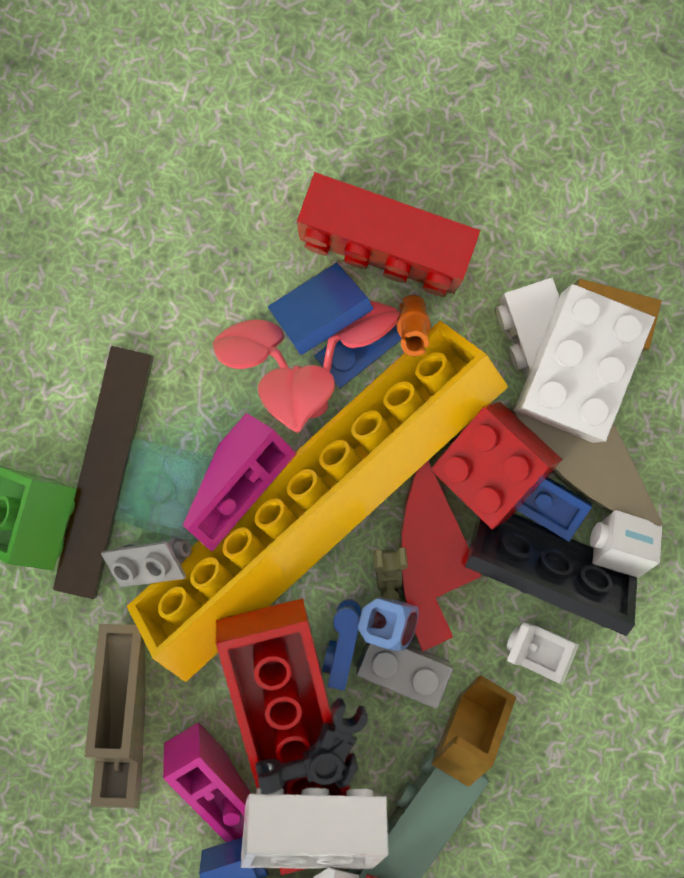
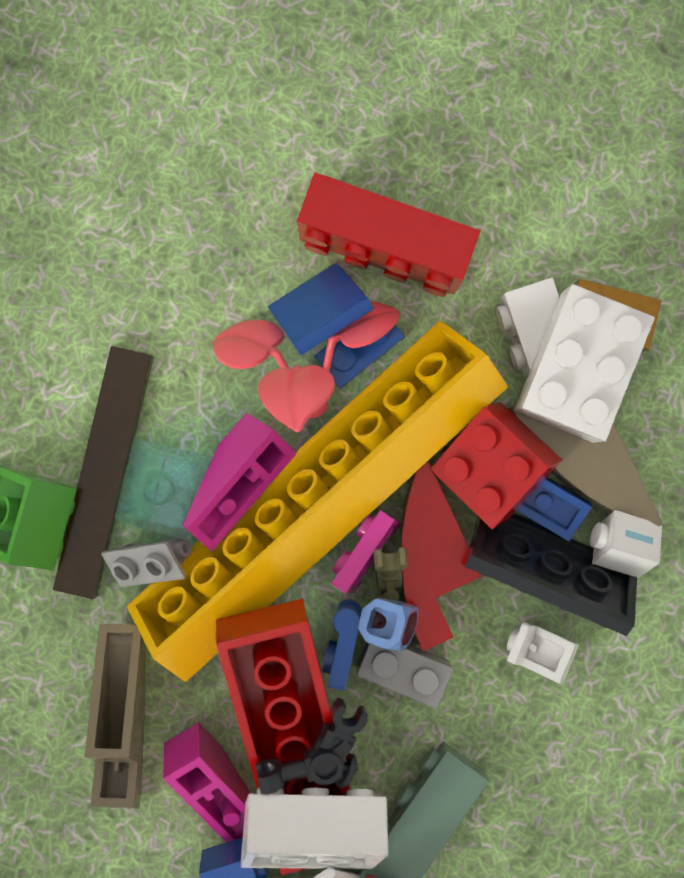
orange pin [397,295,431,356] -> none
pearl gold panel [431,676,516,787] -> none
none -> dark pink plate [331,510,401,594]

